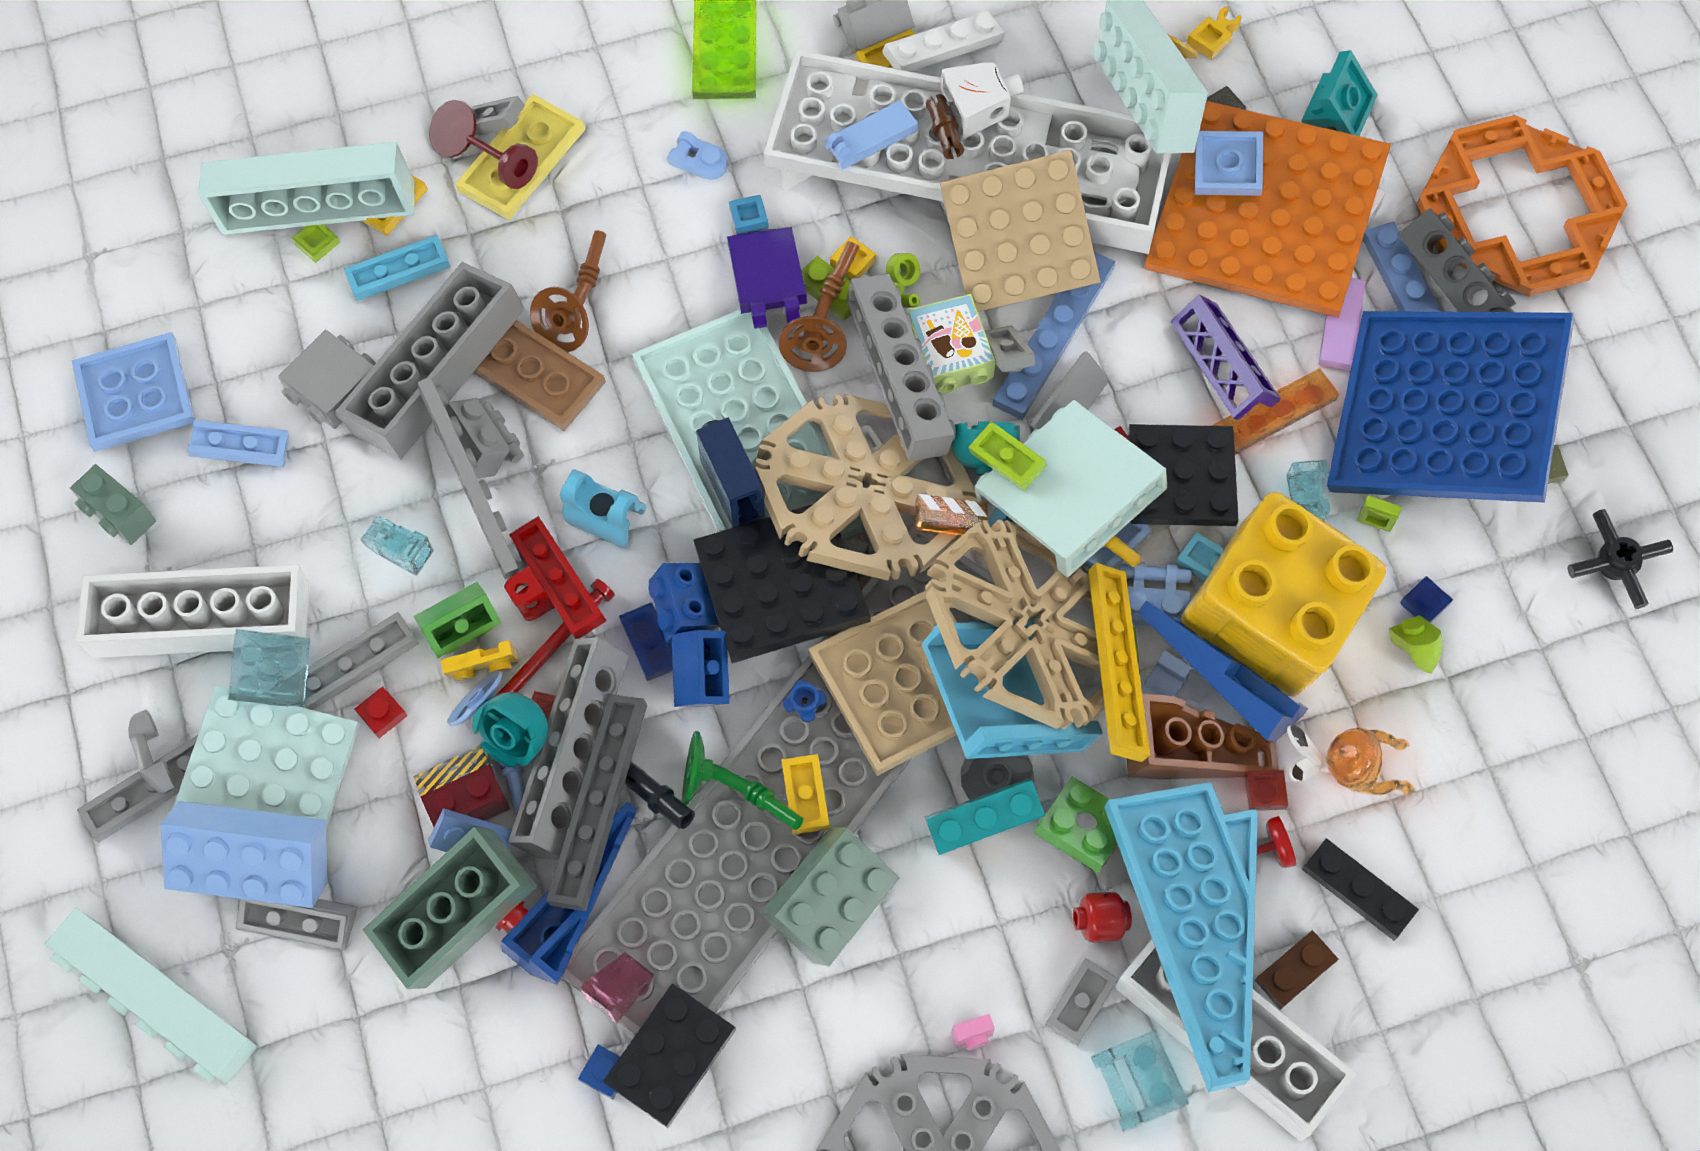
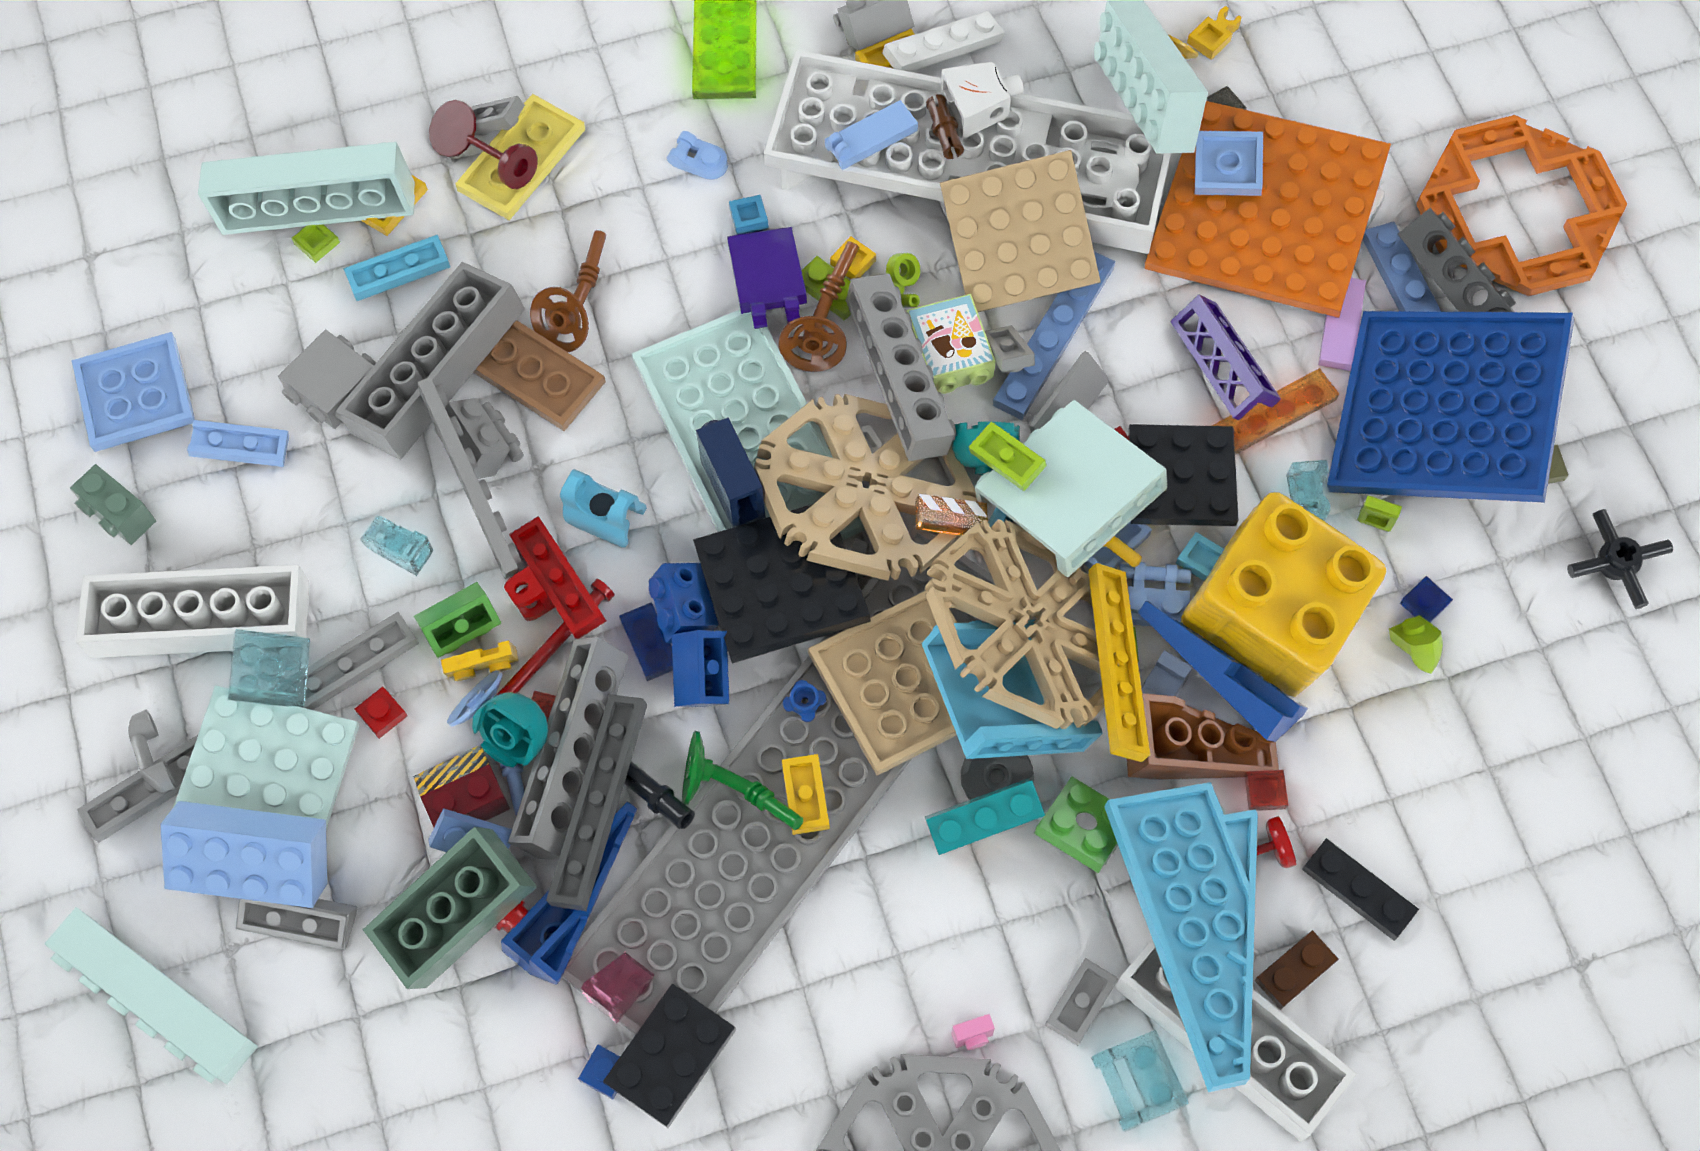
sand green piece [760,826,900,967] -> none
red head [1073,892,1132,943] -> none
clear orange hair [1287,725,1415,795] -> none
teal bracket [1301,50,1378,136] -> none

